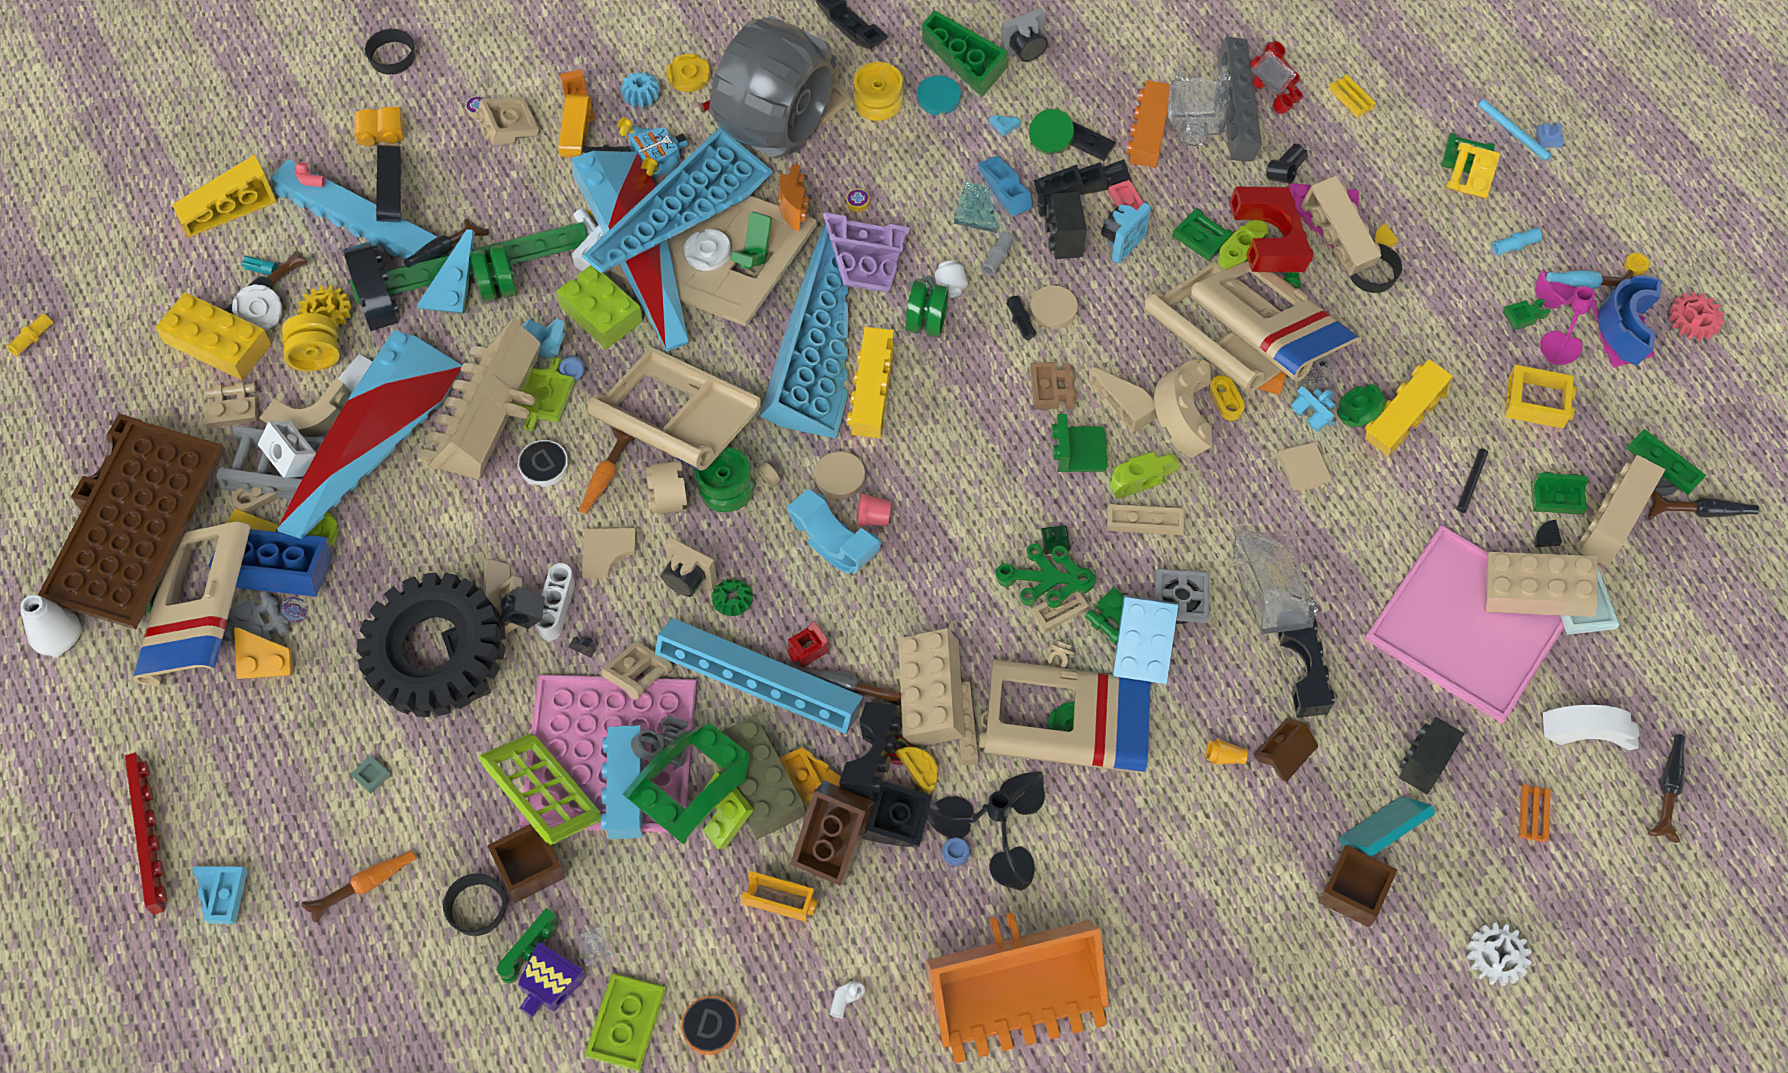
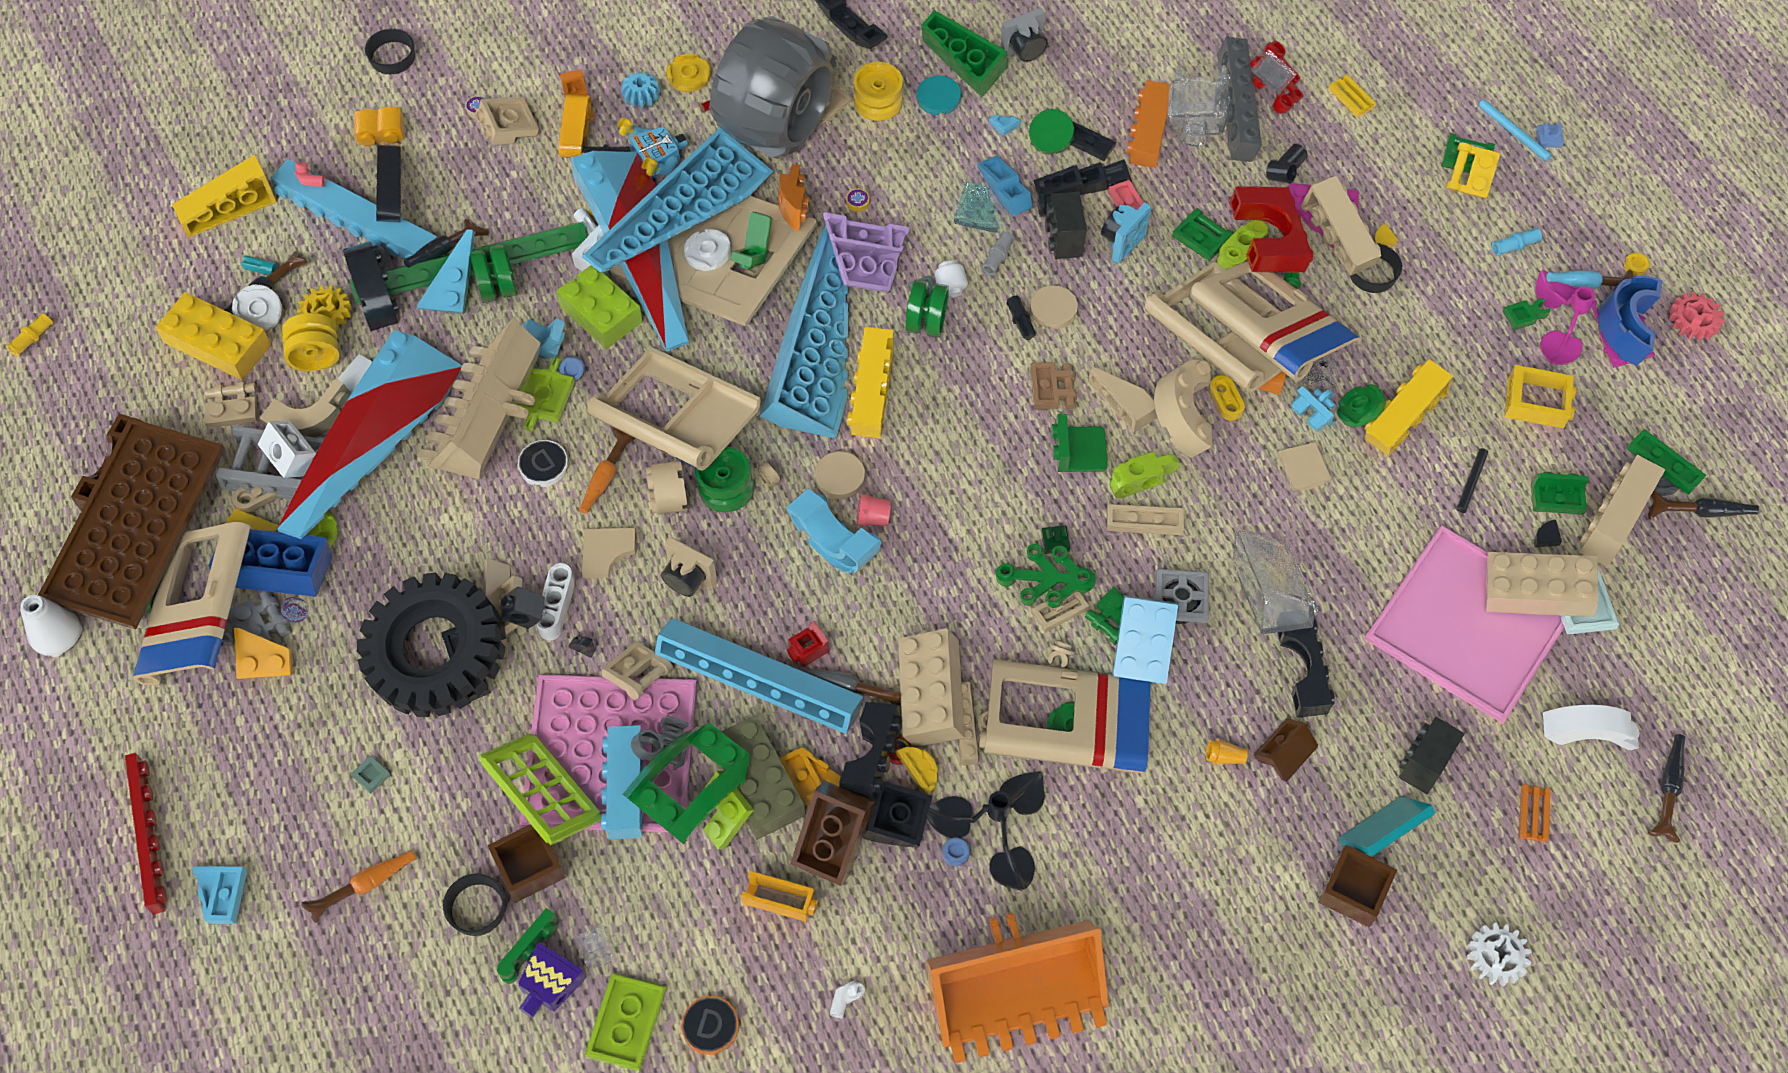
green gear [711,577,753,616] -> none

